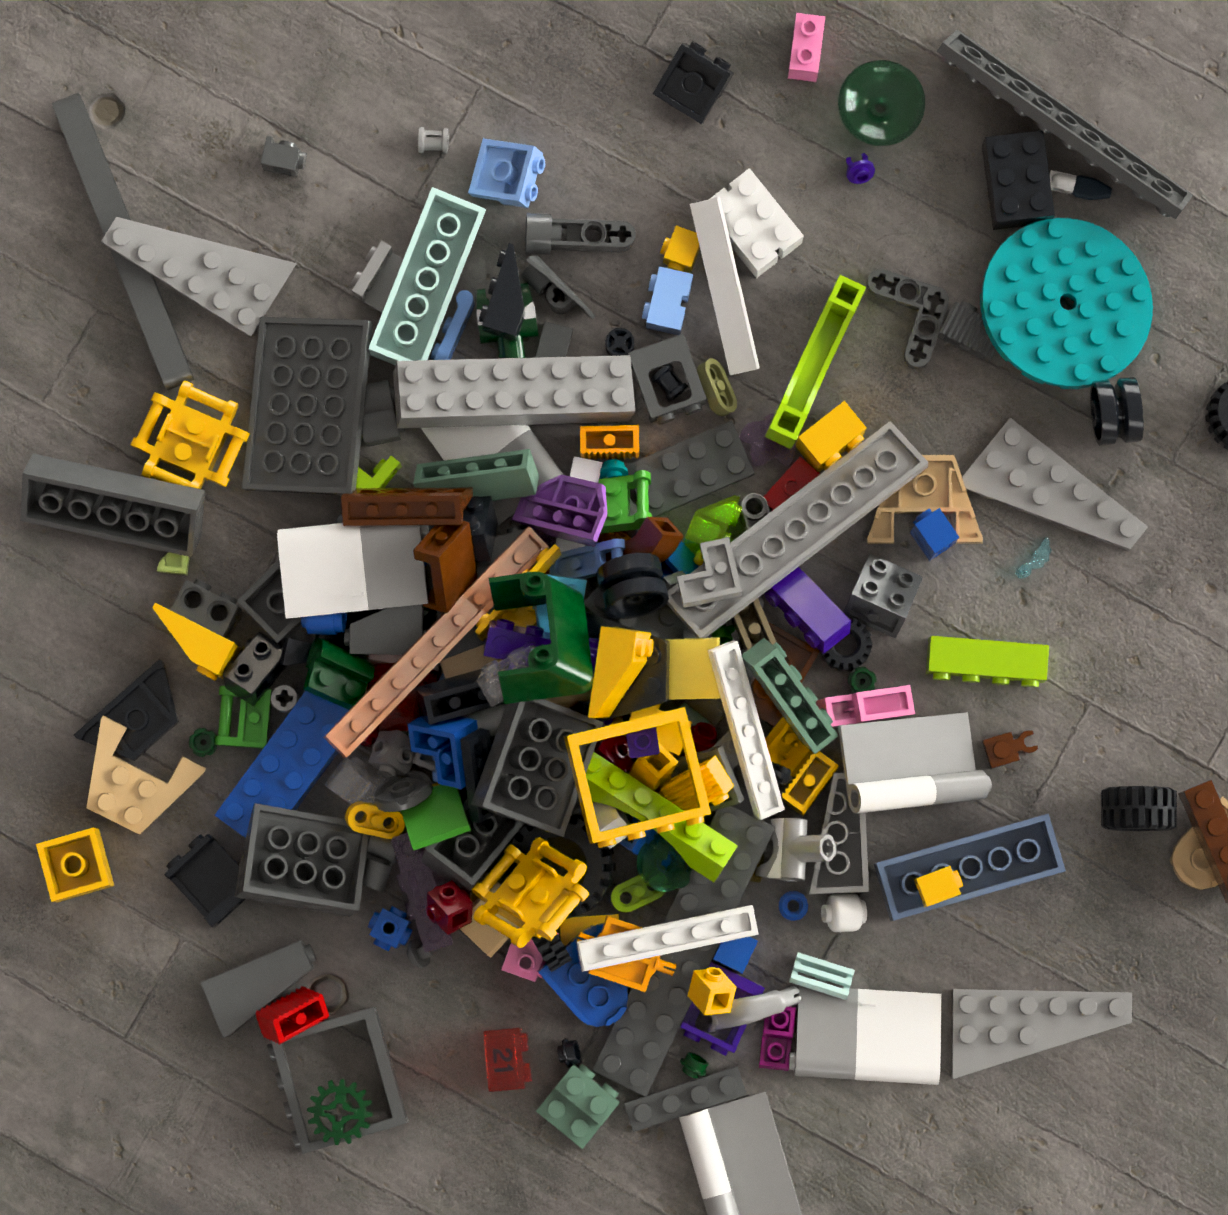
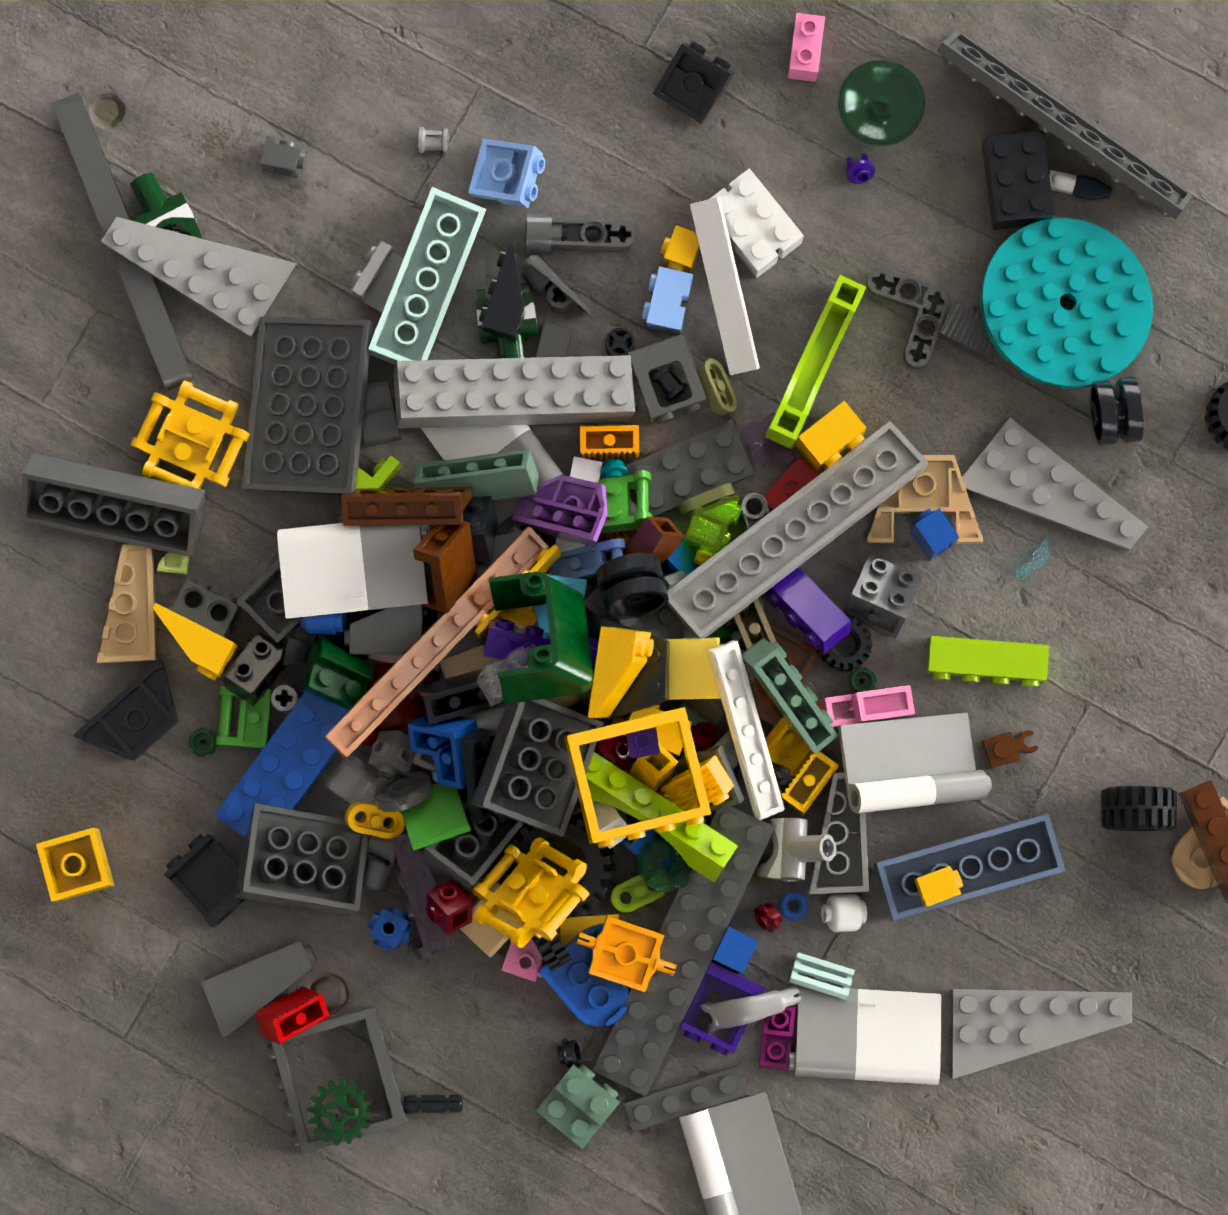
tan wing [86,715,206,835] -> none
medium blue plate [430,290,475,360] -> none
clear red brick [483,1027,532,1092] -> none
white tile [576,905,759,972] -> none
light grey plate [677,537,742,608] -> none
dark green plate [680,1052,709,1079] -> none
yellow brick [687,967,736,1015] -> none
none -> tan wing [96,544,157,664]
none -> dark green connector [129,172,202,239]
none -> black axle [404,1095,463,1113]
none -> olive plate [677,483,736,519]
none -> dark red plate [754,903,782,933]

